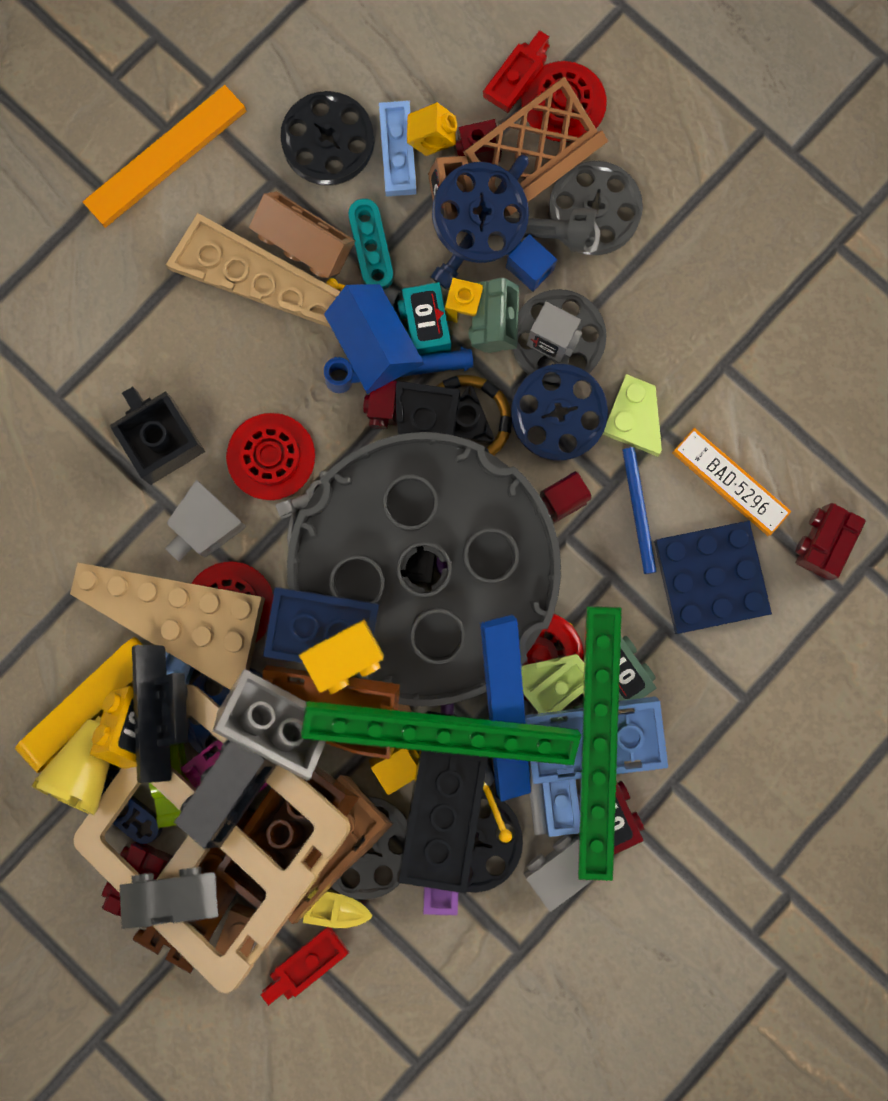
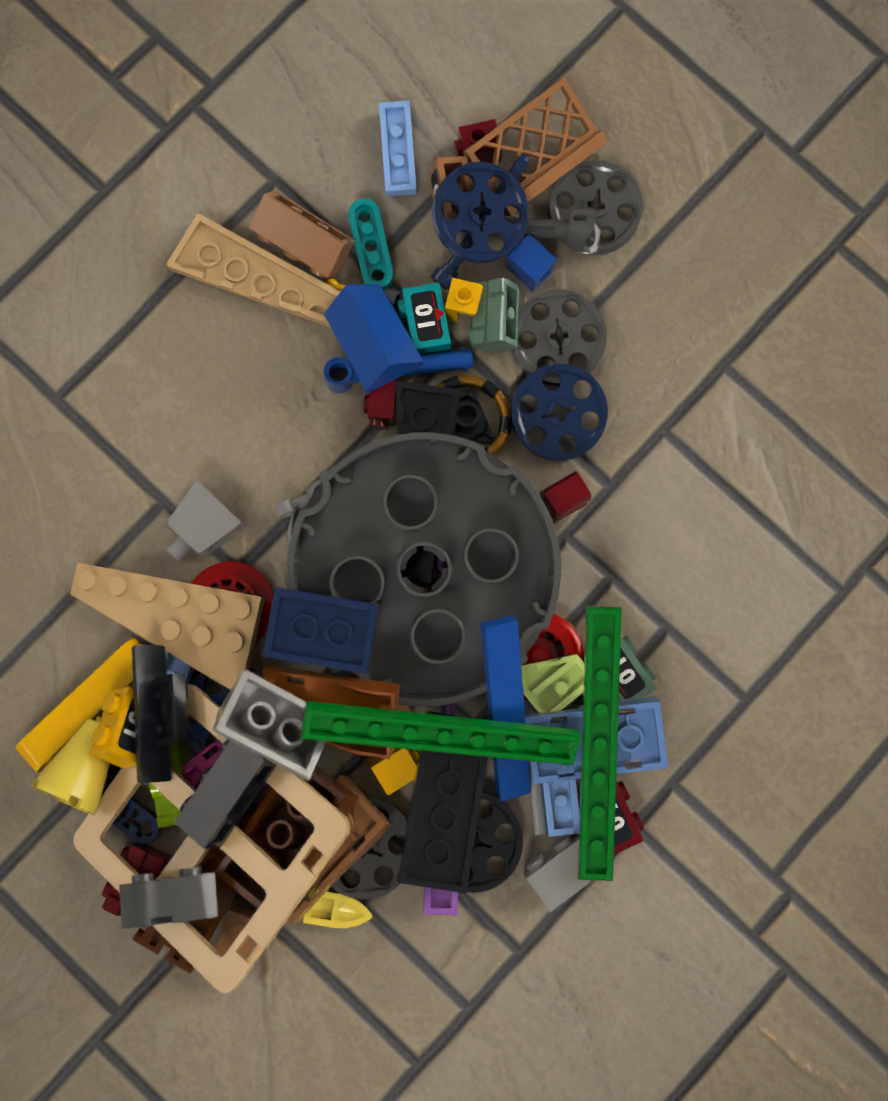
light orange tile [82,85,246,228] -> none
black hinge [110,386,206,485] -> none
red wheel [226,413,315,500] -> none
red hinge [260,927,349,1006] -> none
black wedge [280,91,374,185] -> none
yellow brick [299,619,384,694] -> none
yellow brick [407,102,457,156] -> none
red hinge [483,30,550,113] -> none
yellow hinge [483,762,512,843] -> none
red wheel [521,61,607,142] -> none
light grey brick [527,301,583,363] -> none
yellowish green wing [603,374,662,457] -> none
blue bar [622,447,657,574] -> none
dark blue plate [654,520,772,634] -> none
white tile [672,428,792,536] -> none
dark red brick [795,503,866,580] -> none

